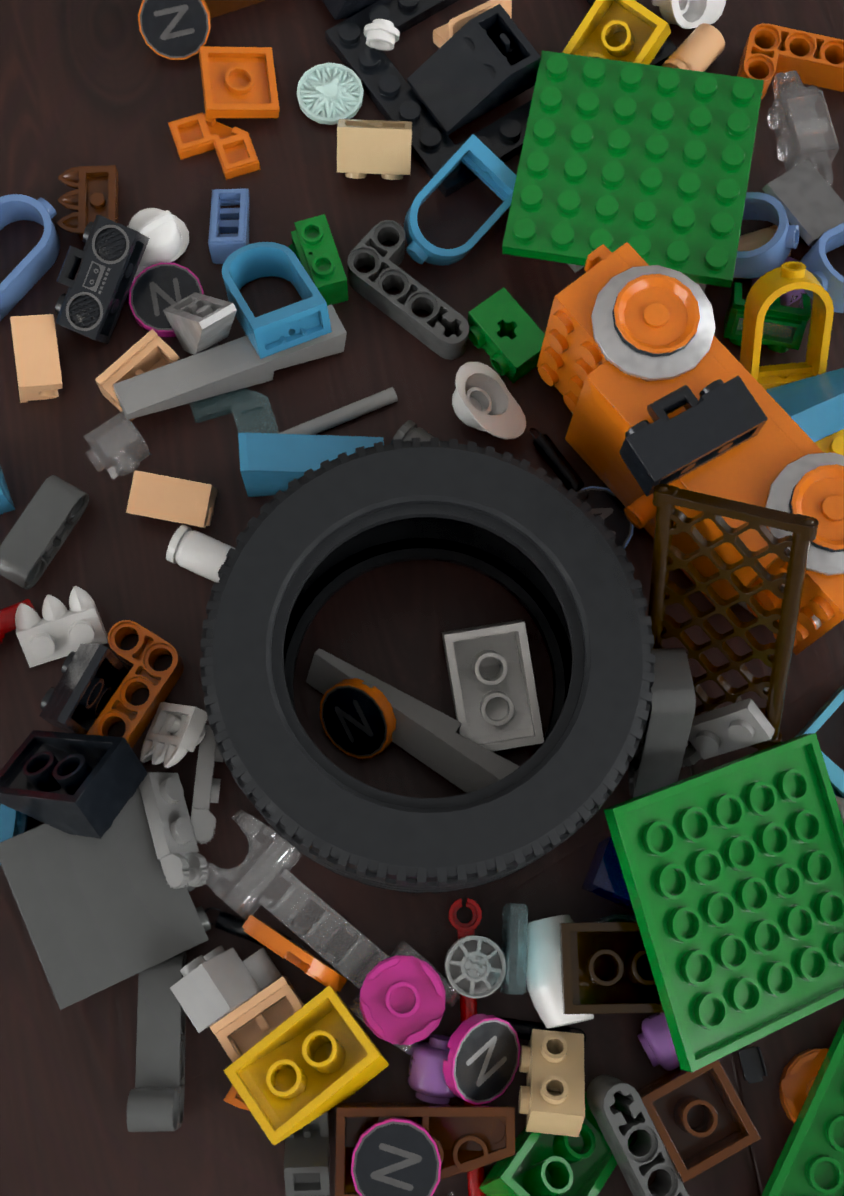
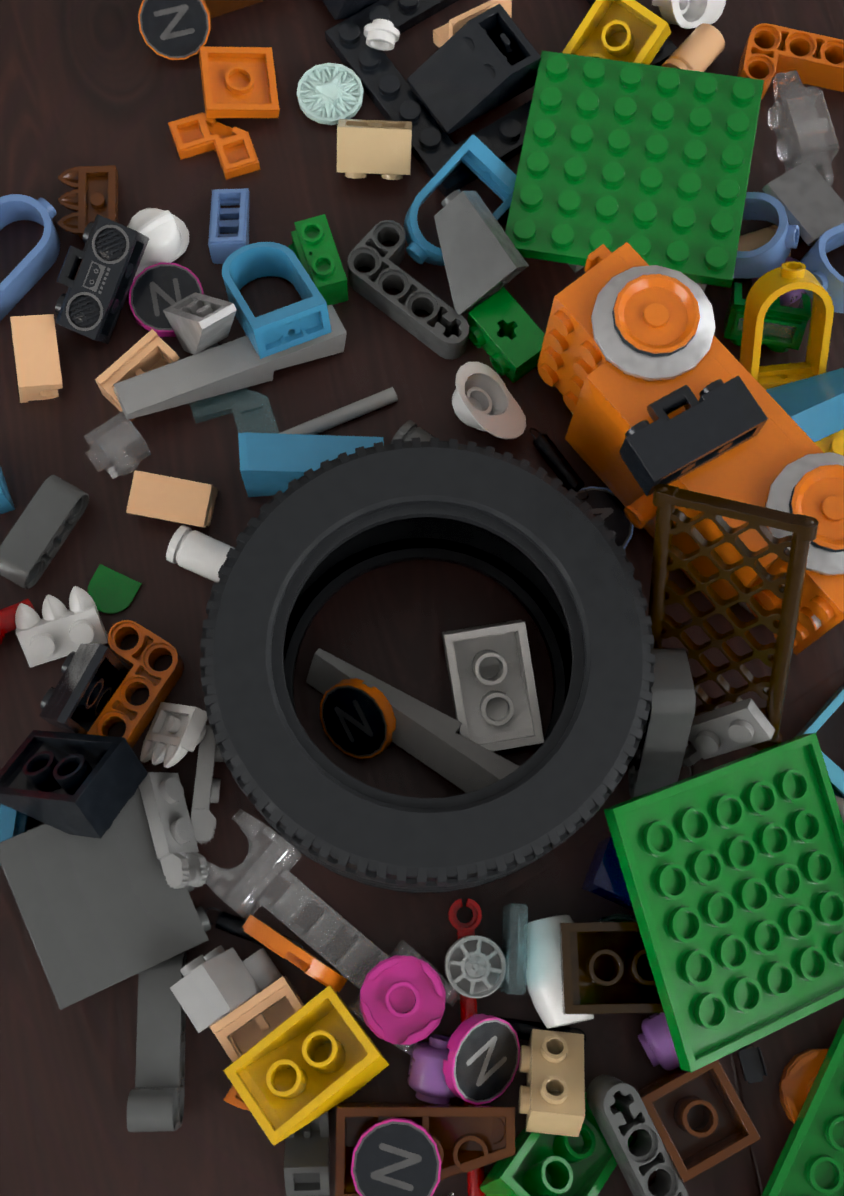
none -> green piece [87,564,142,614]
none -> dark grey slope [434,190,529,315]

